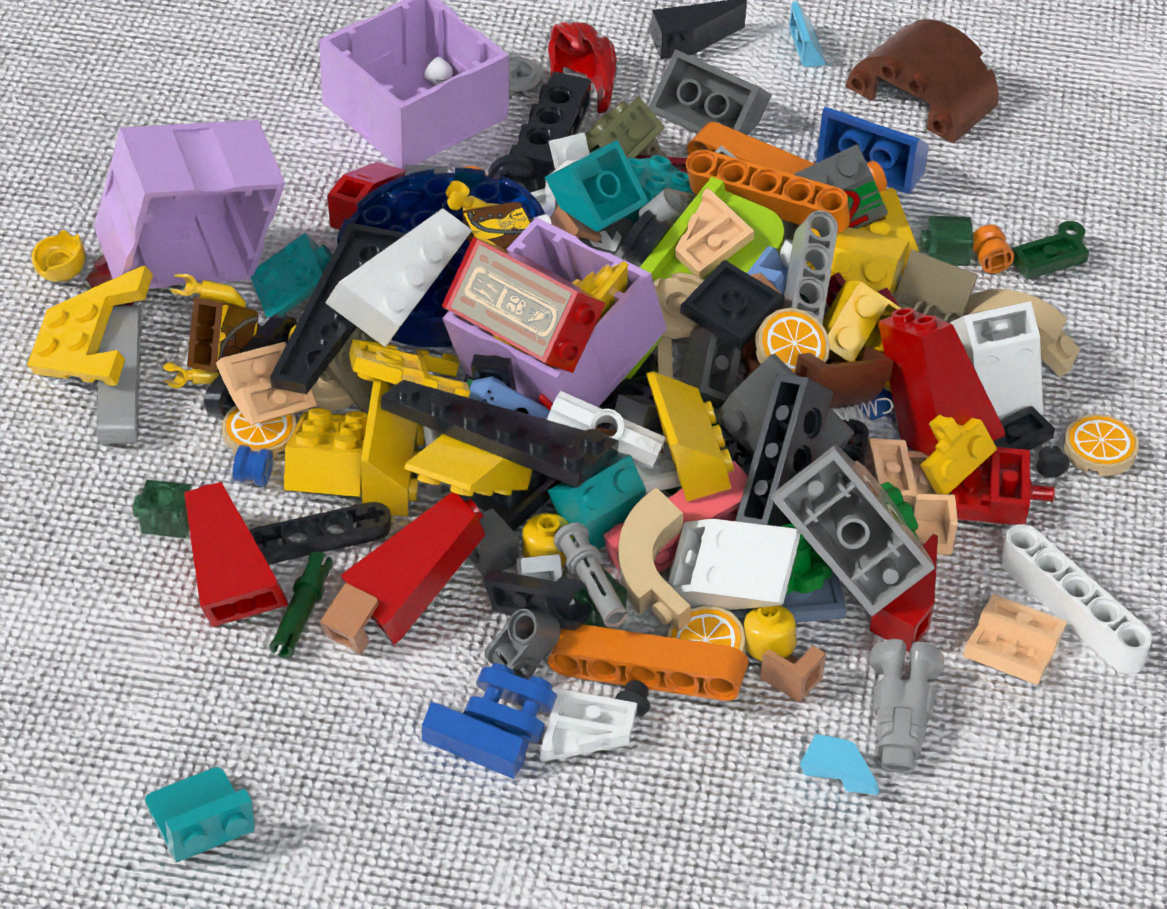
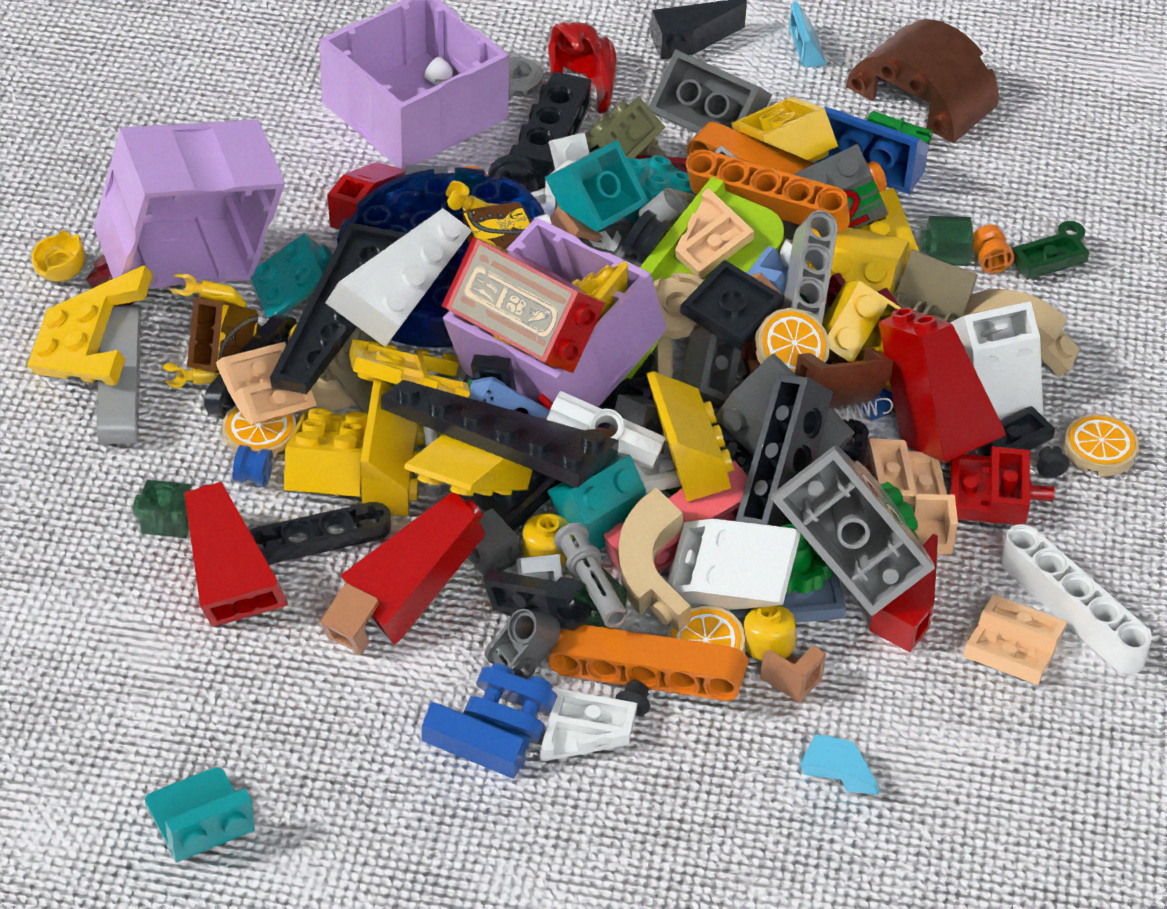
dark green pin [269,552,334,658] -> none
light grey piece [869,639,944,773] -> none
yellow hinge [920,414,997,495] -> none
none -> yellow slope [731,97,838,161]
none -> green axle [867,111,933,144]

